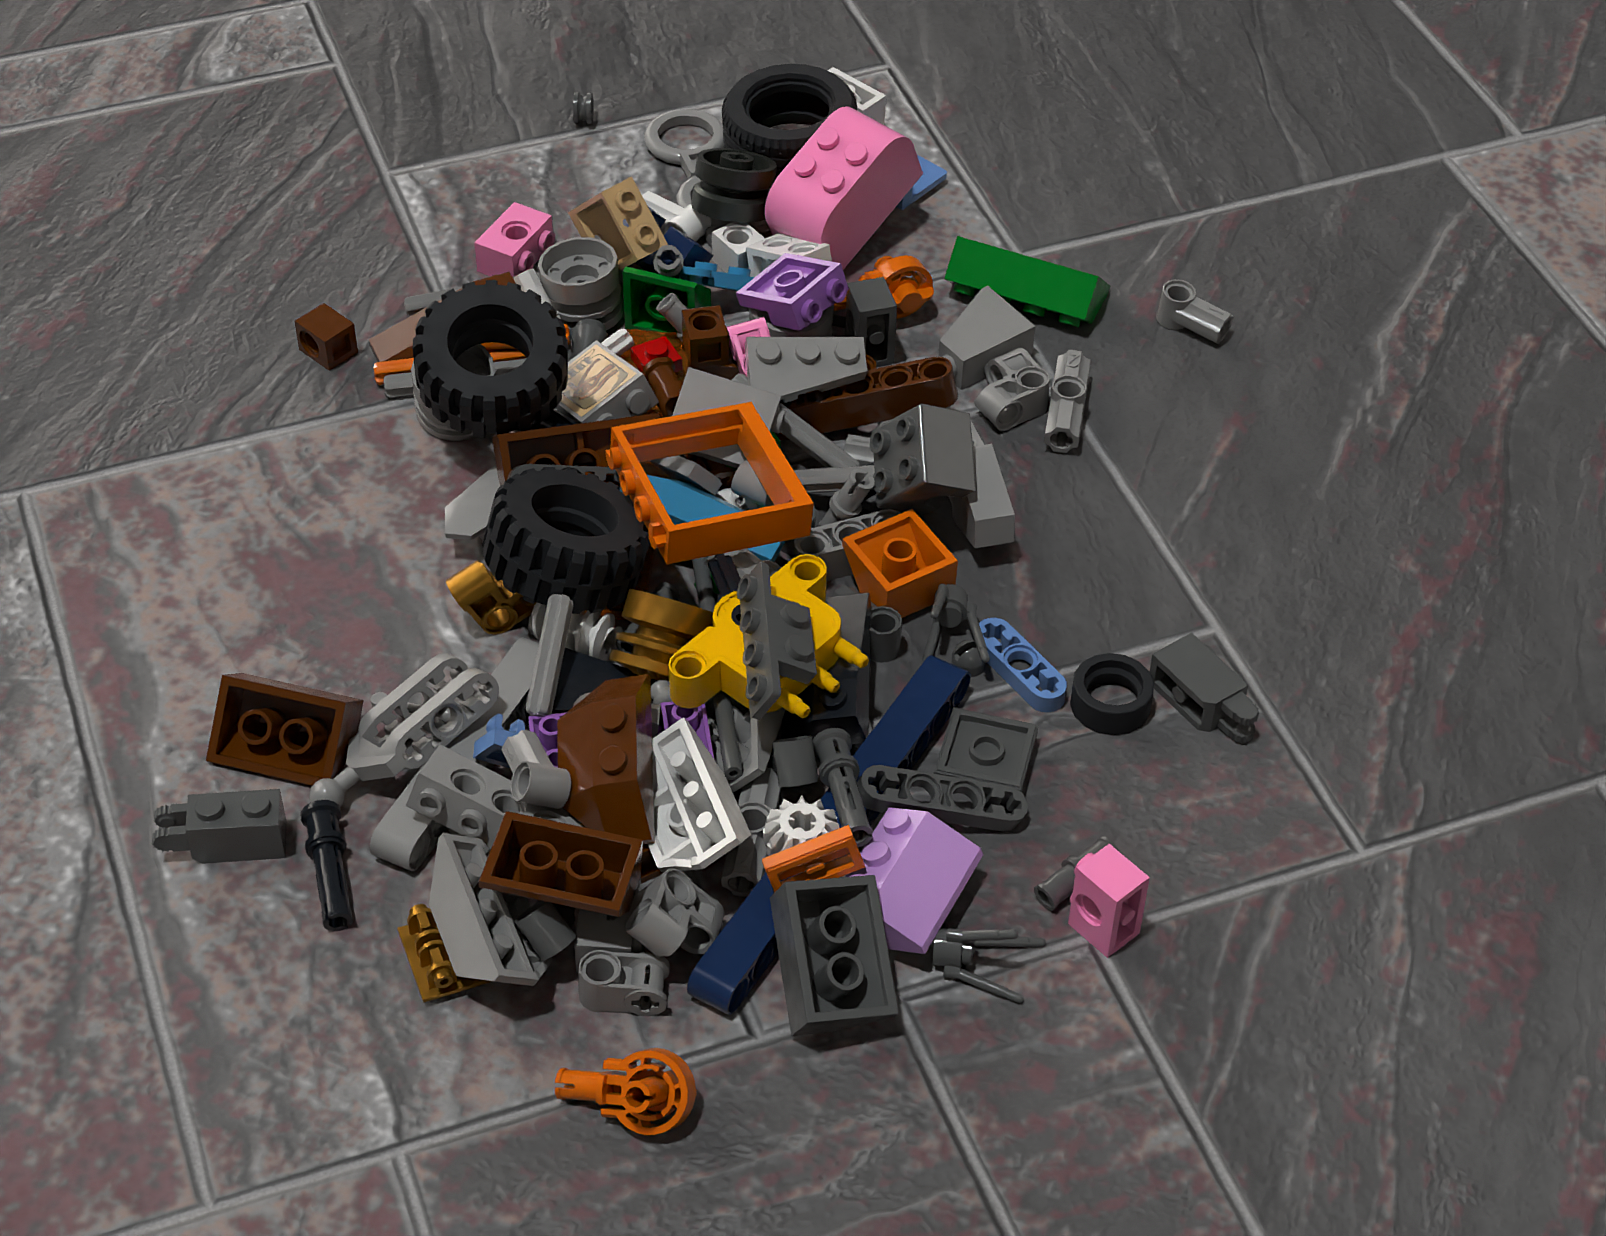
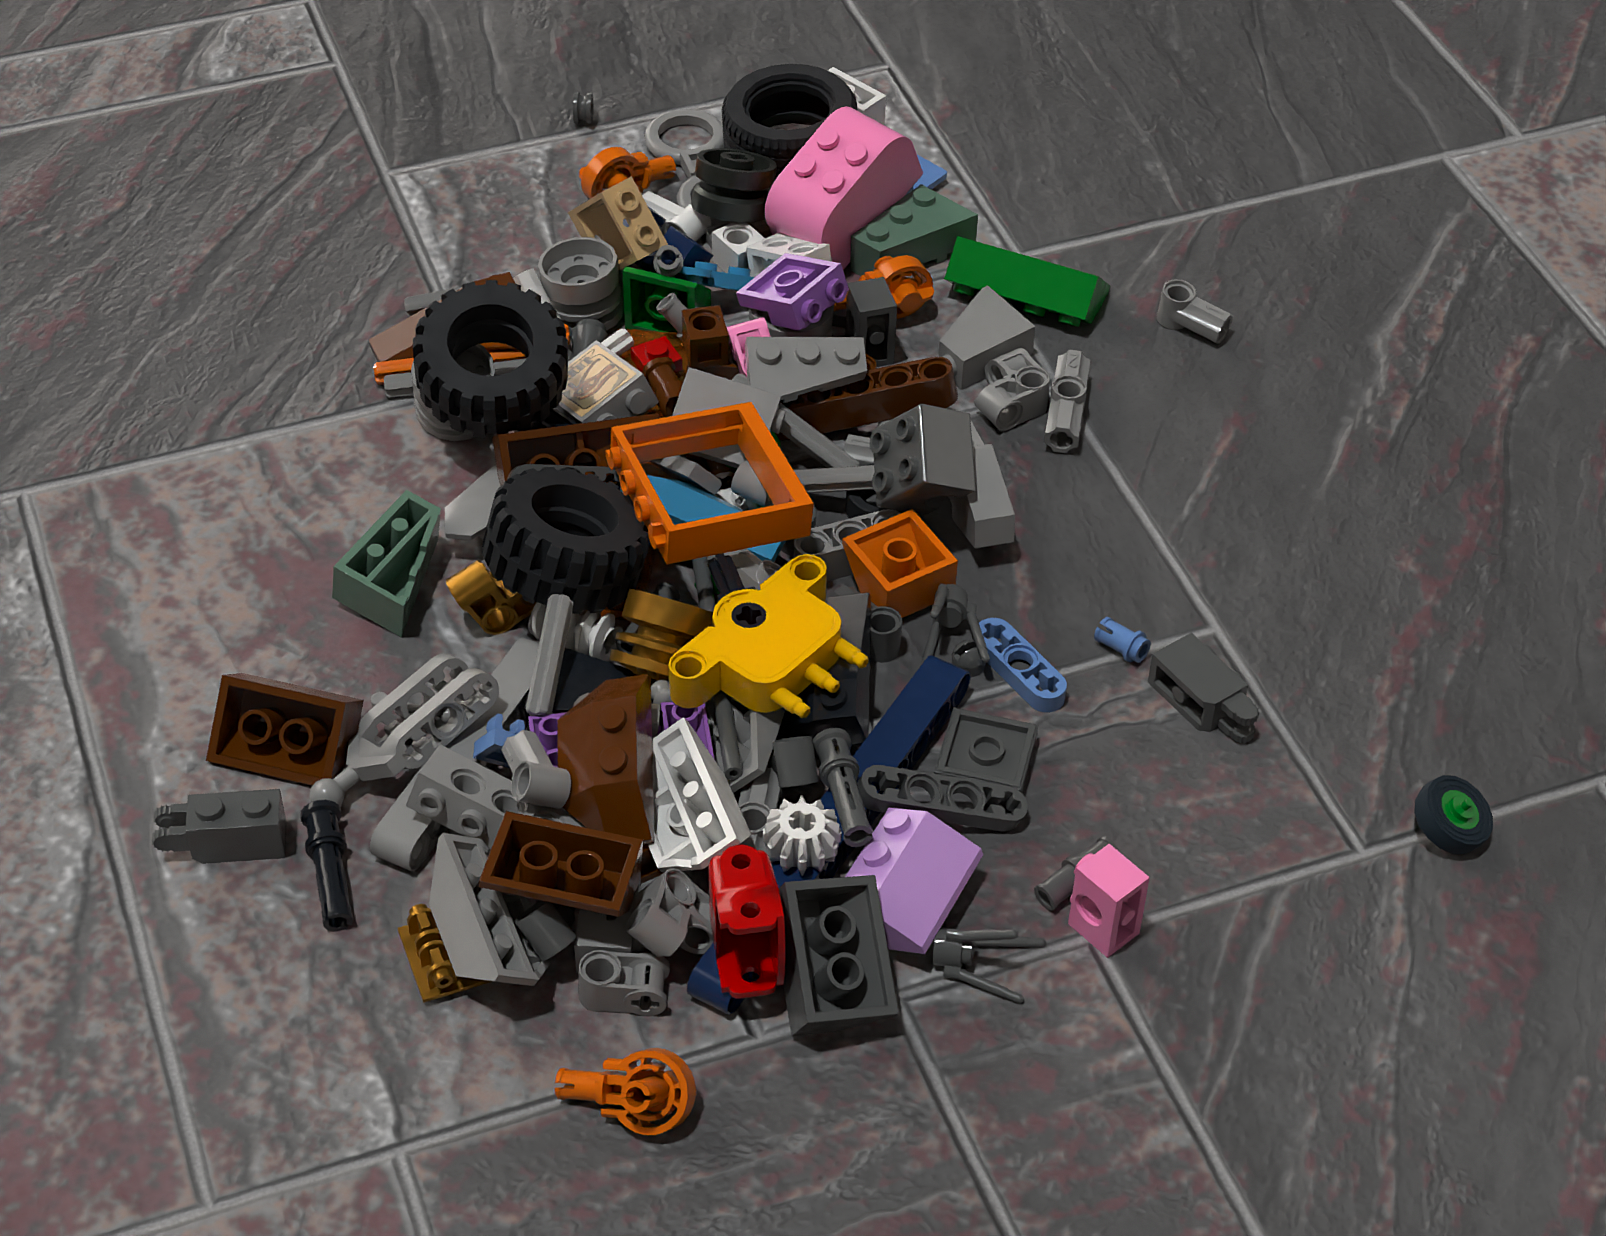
reddish brown brick [294,303,358,371] -> none
bright pink brick [474,202,555,277] -> none
dark grey bracket [737,562,817,720] -> none
orange tile [762,825,865,892] -> none
light grey pin [817,469,875,527] -> none
black tyre [1070,653,1154,735] -> none
none -> sand green wedge [332,490,441,638]
none -> orange pin [579,147,676,199]
none -> red piece [709,845,785,999]
none -> sand green wedge [850,184,978,276]
none -> medium blue pin [1094,617,1151,663]
none -> black wheel [1414,775,1493,854]

